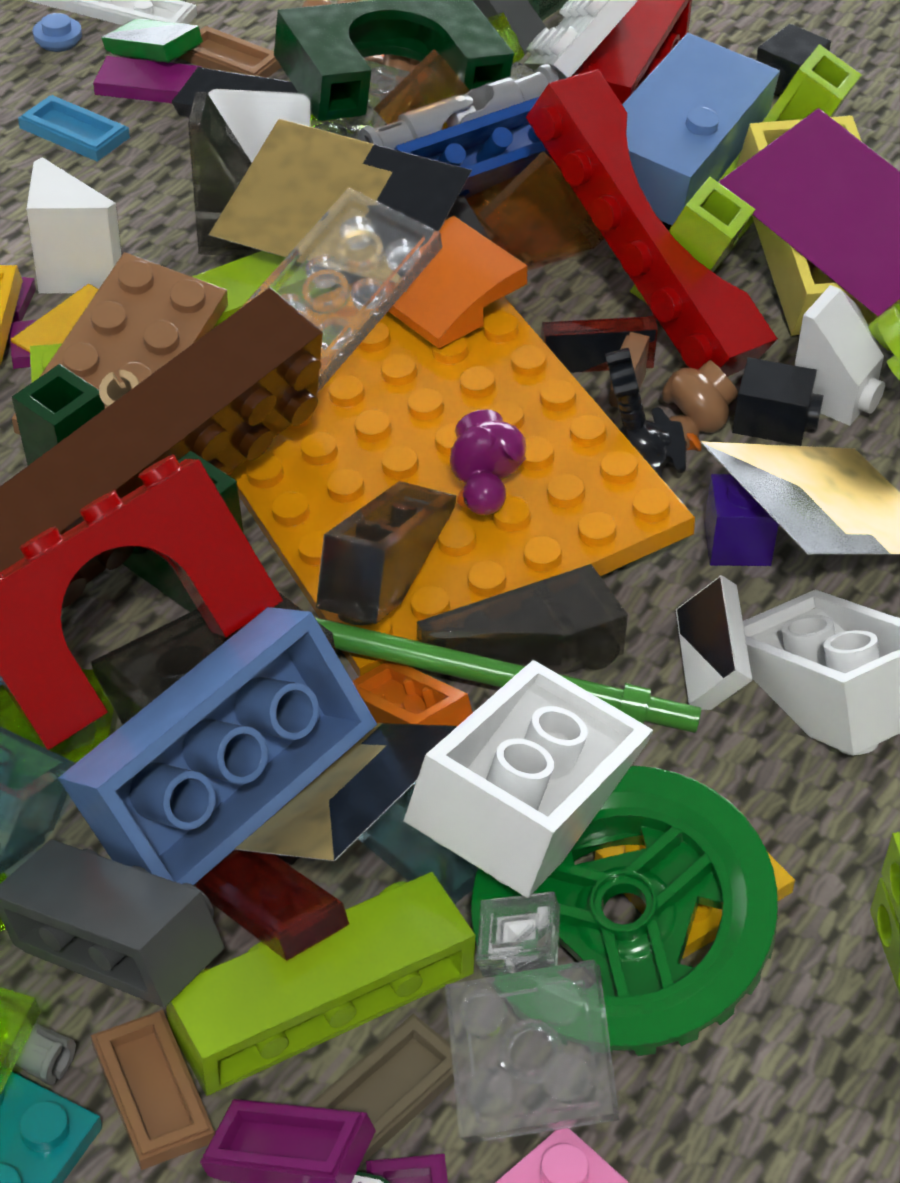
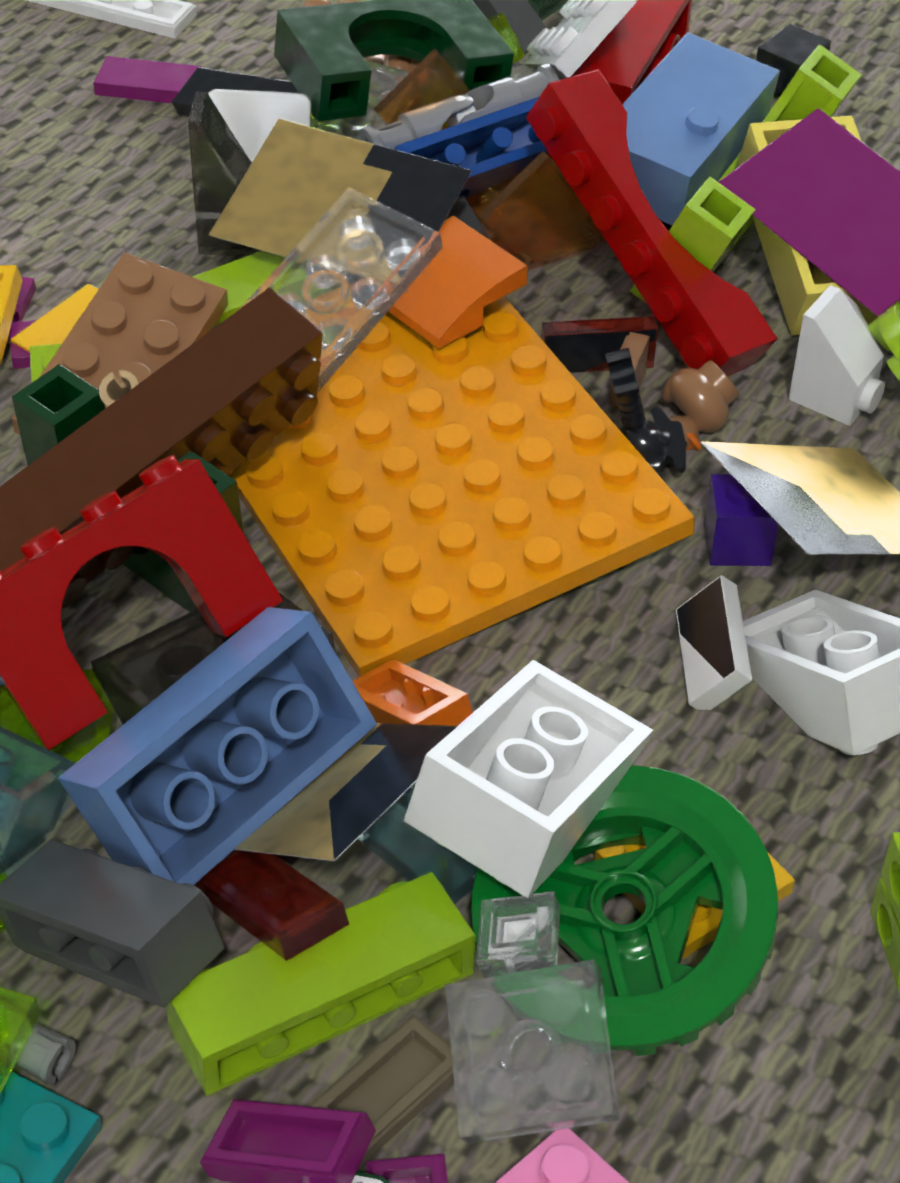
dark azure tile [18,95,130,162] -> none
white slope [27,157,121,294] -> none
medium blue plate [33,13,82,52] -> none
medium nougat tile [91,1010,215,1170] -> none
green tile [101,18,203,63] -> none
medium nougat tile [178,26,281,78] -> none
bright green bar [315,617,701,733] -> none
clear smoke slope [316,481,457,625] -> none
clear smoke slope [416,564,628,674] -> none
magenta animal [450,409,526,516] -> none
black brick [732,357,824,446] -> none

